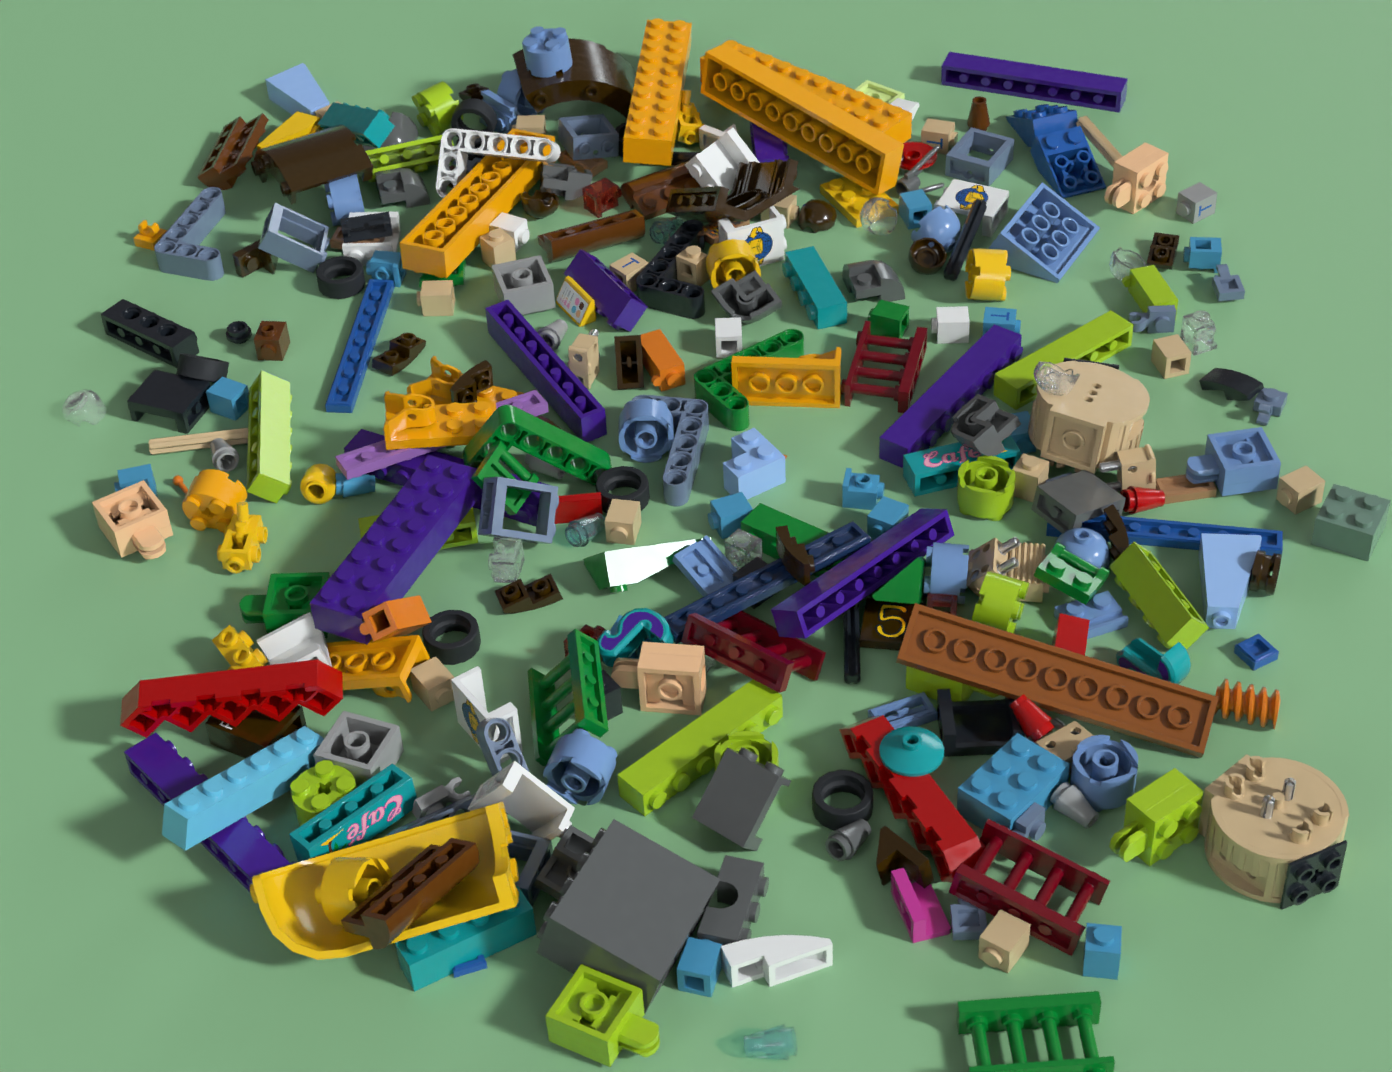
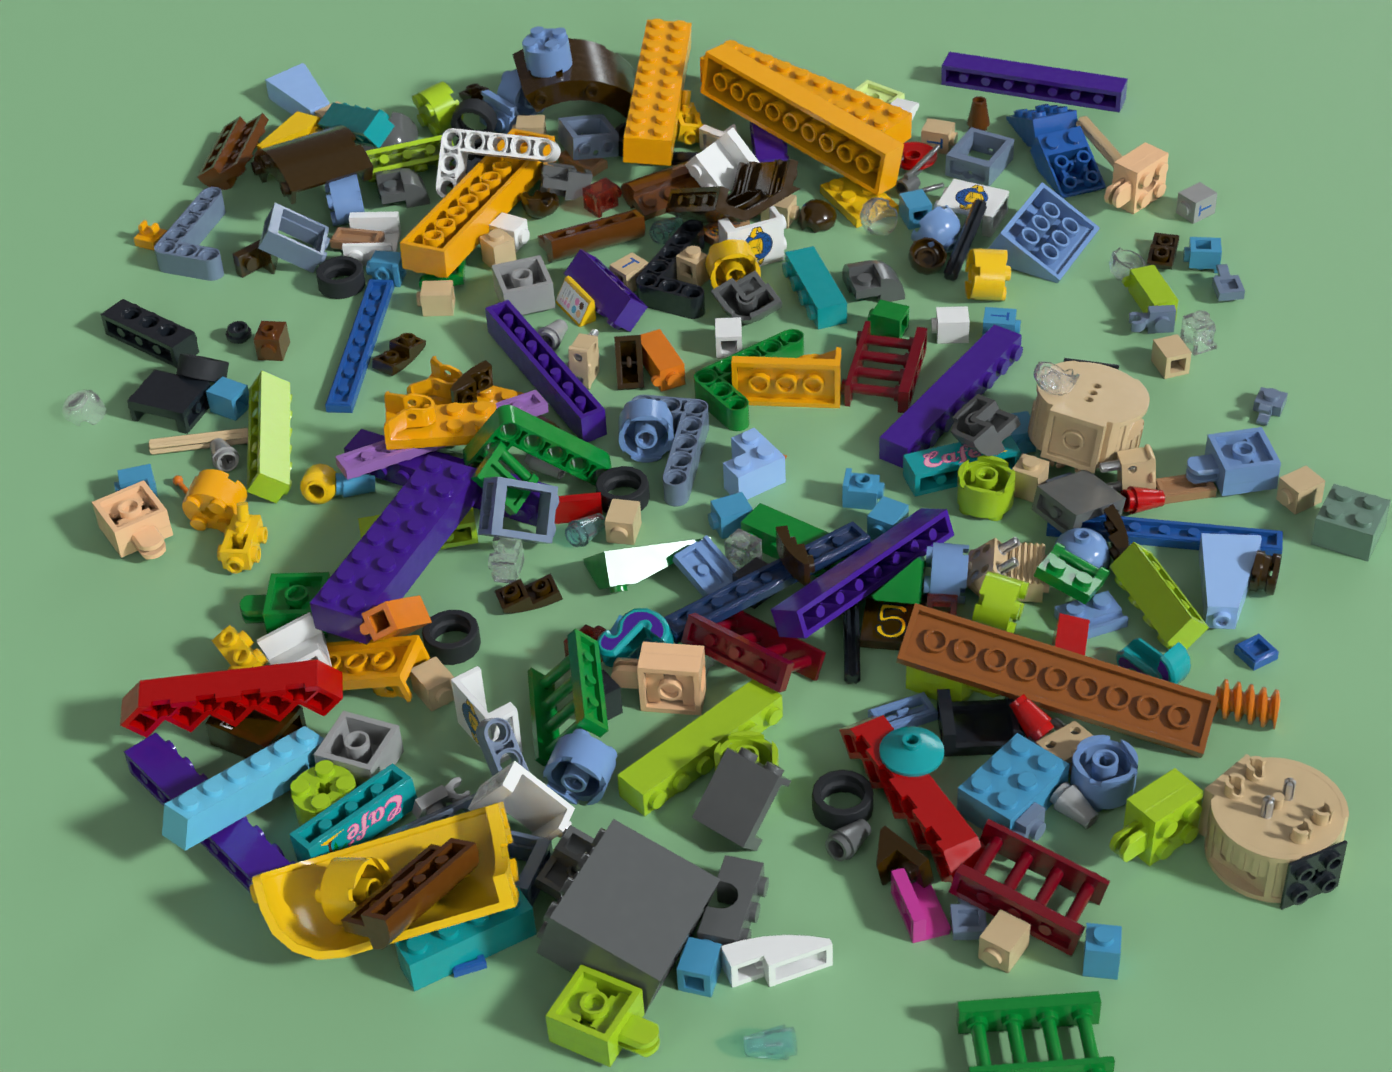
black hinge [340,211,393,243] -> none
lime brick [993,310,1133,410] -> none
black slope [1199,368,1264,401] -> none

